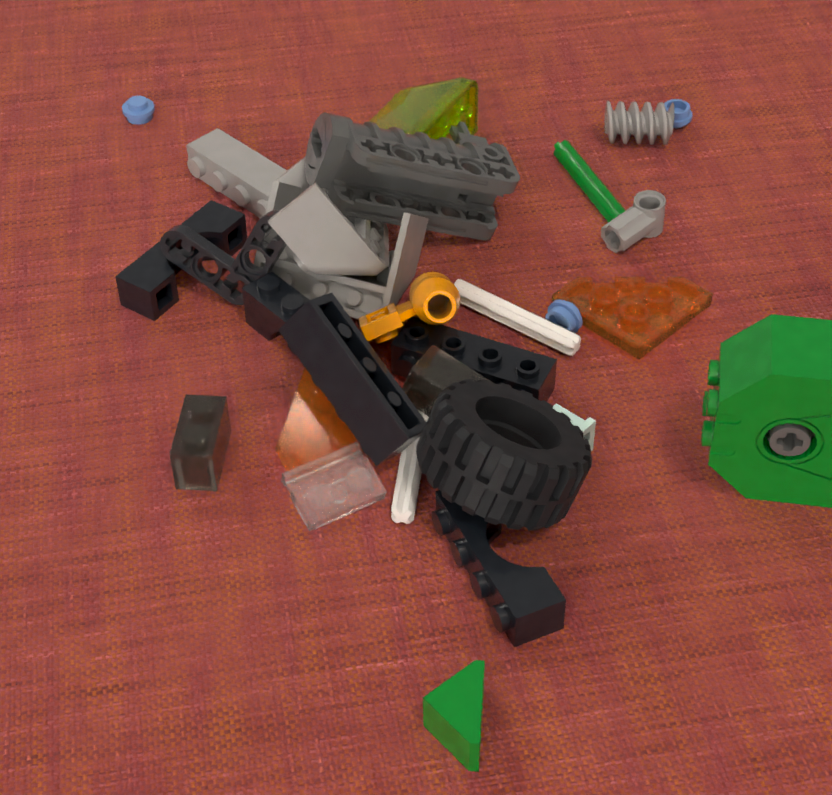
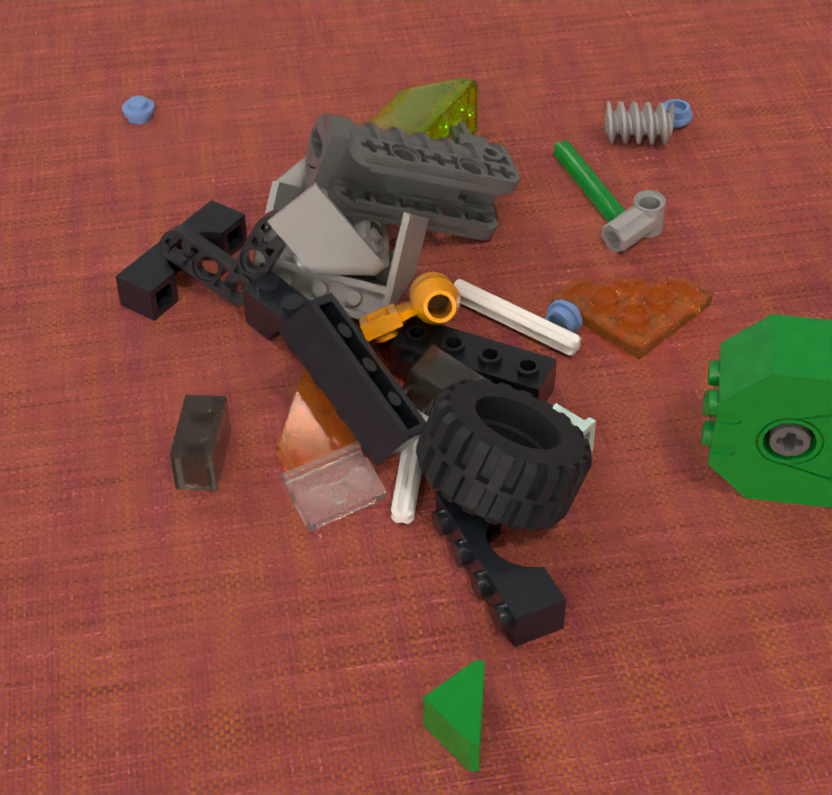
light grey brick [186,128,287,219] -> none

